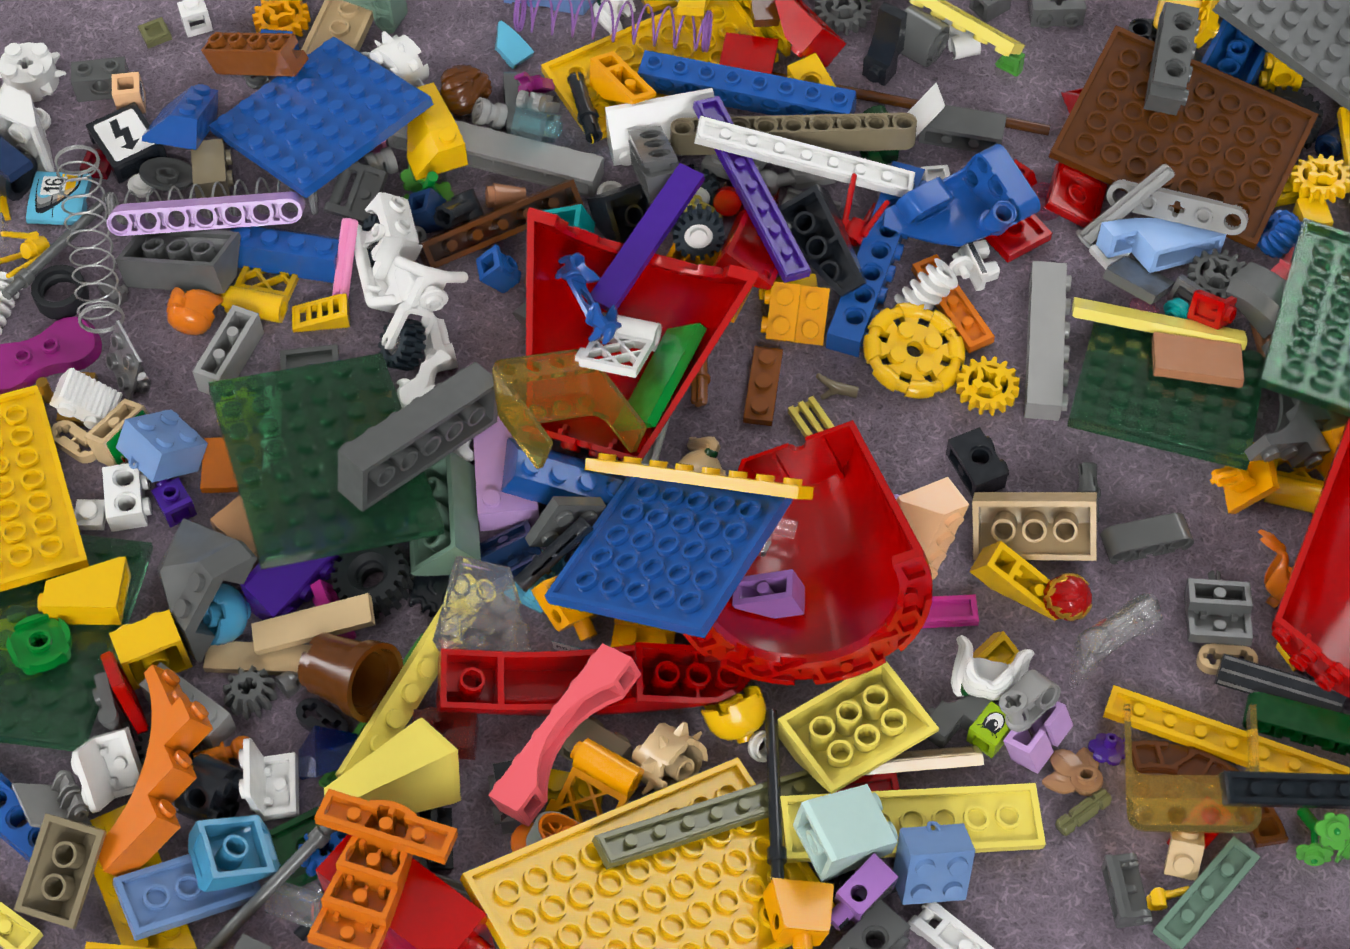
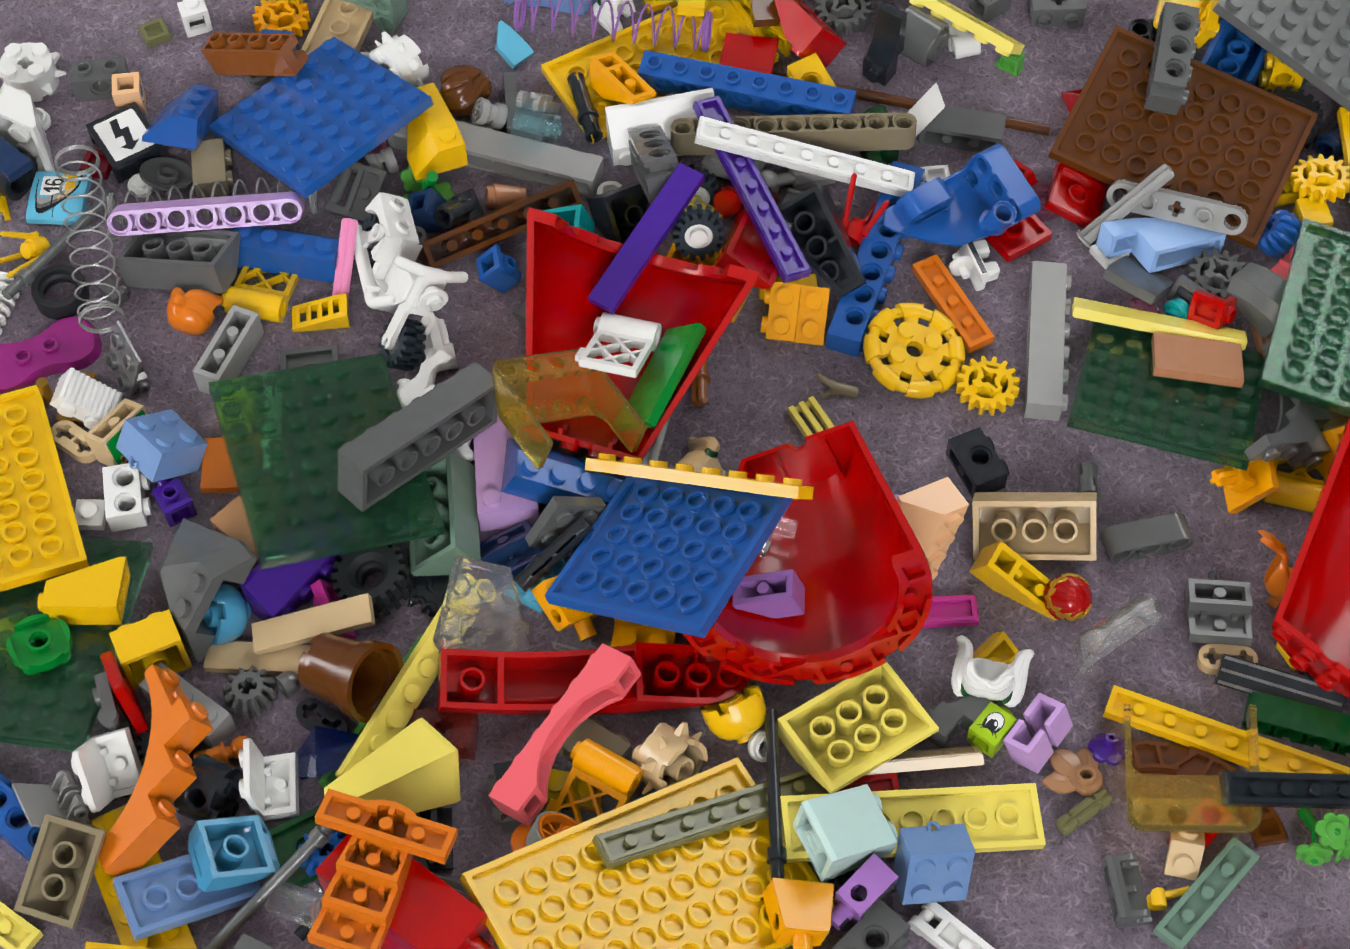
magenta plate [514,71,555,96] -> none
blue piece [555,252,622,345] -> none
dark orange plate [743,346,783,426] -> none
white piece [894,258,958,319] -> none
light grey piece [999,669,1061,732] -> none

